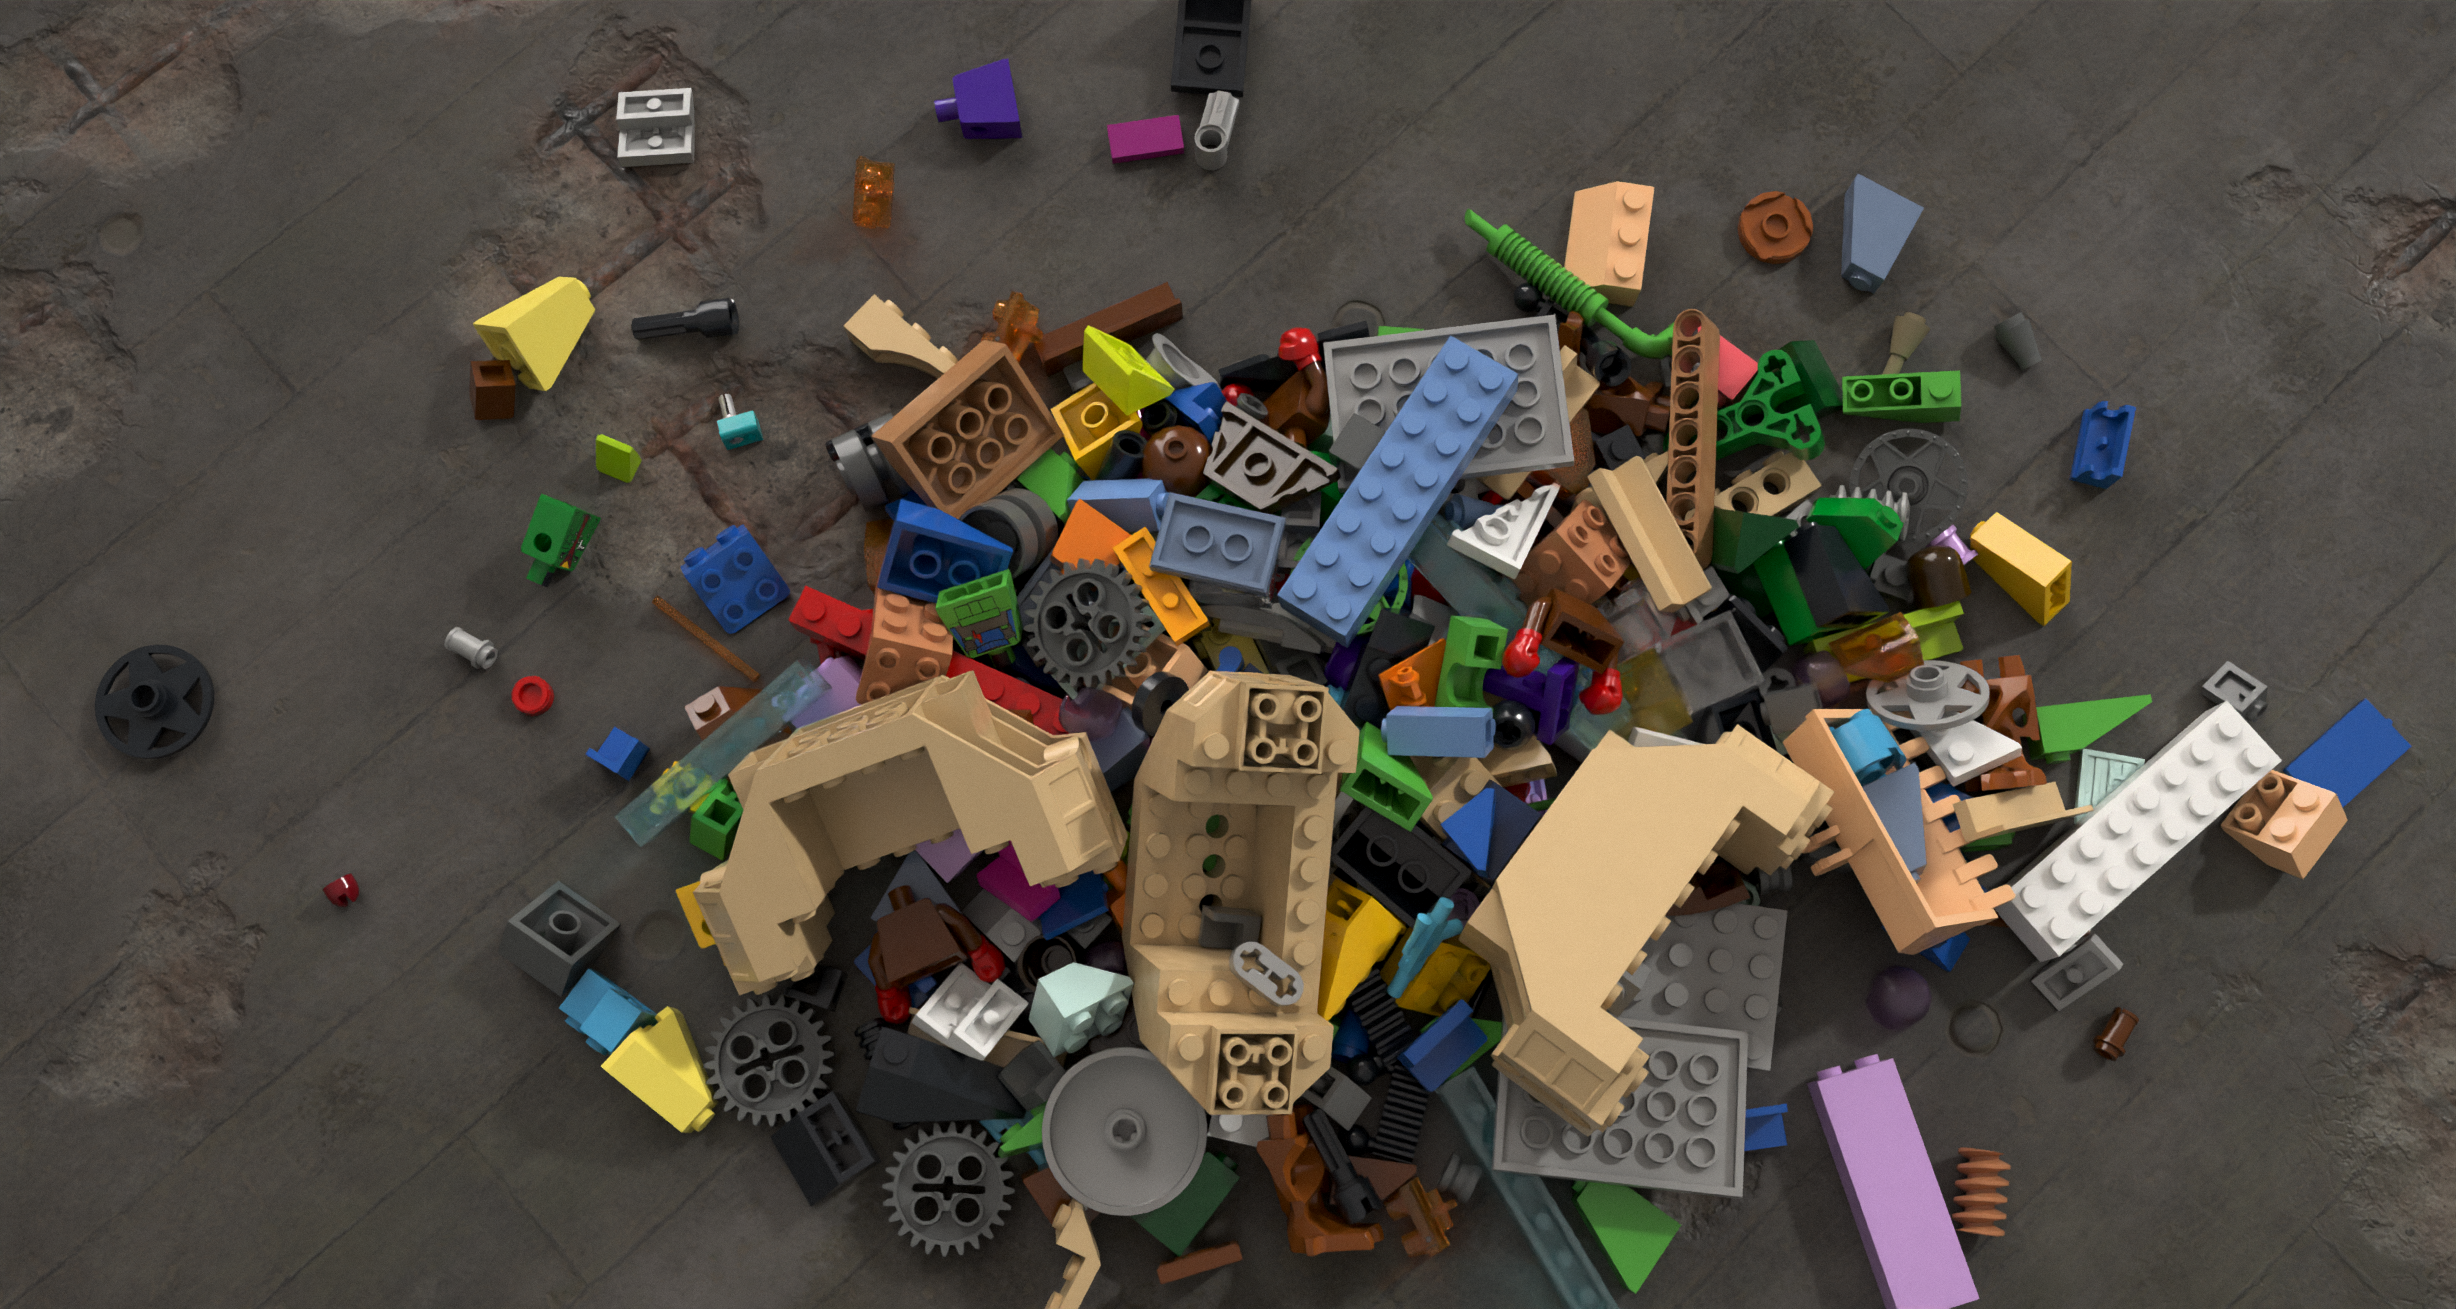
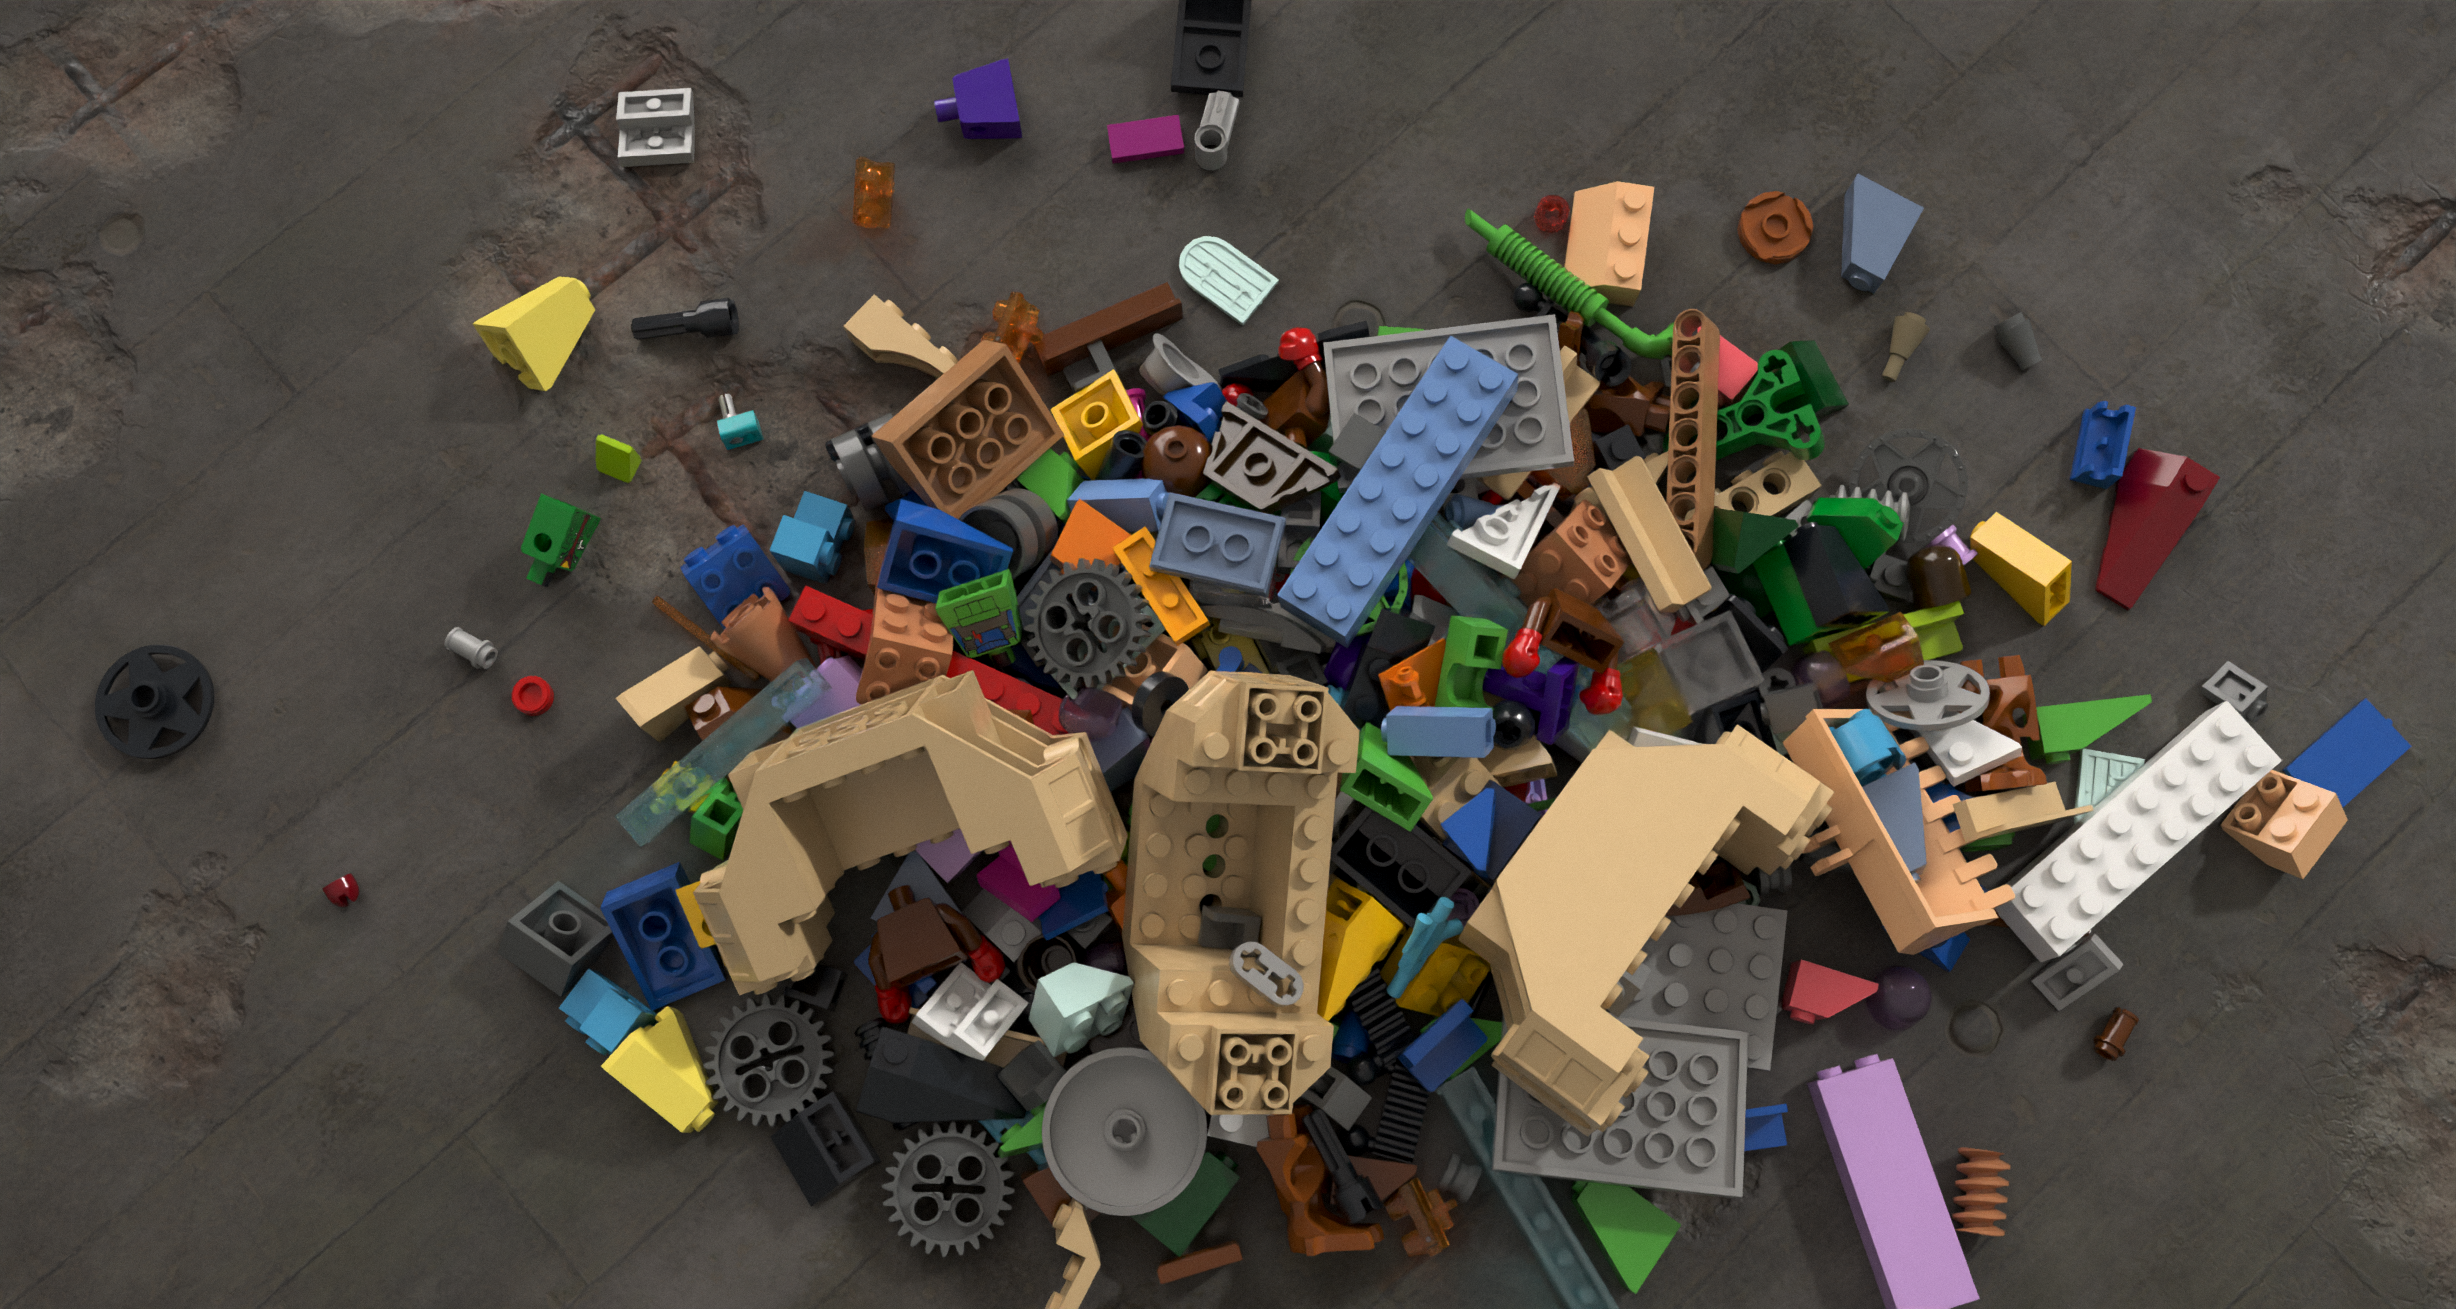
reddish brown panel [469,360,516,420] -> none
blue panel [586,726,650,781] -> none
neon yellow slope [1082,325,1175,416] -> none
bright green slope [1842,370,1961,423] -> none
none -> blue slope [600,862,726,1011]
none -> tan slope [616,646,732,742]
none -> nougat cone [710,587,817,694]
none -> dark azure brick [769,491,855,584]
none -> light aqua window [1179,236,1279,326]
none -> clear red bush [1534,195,1570,233]
none -> coral slope [1782,959,1879,1024]
none -> dark red wedge [2095,448,2220,611]

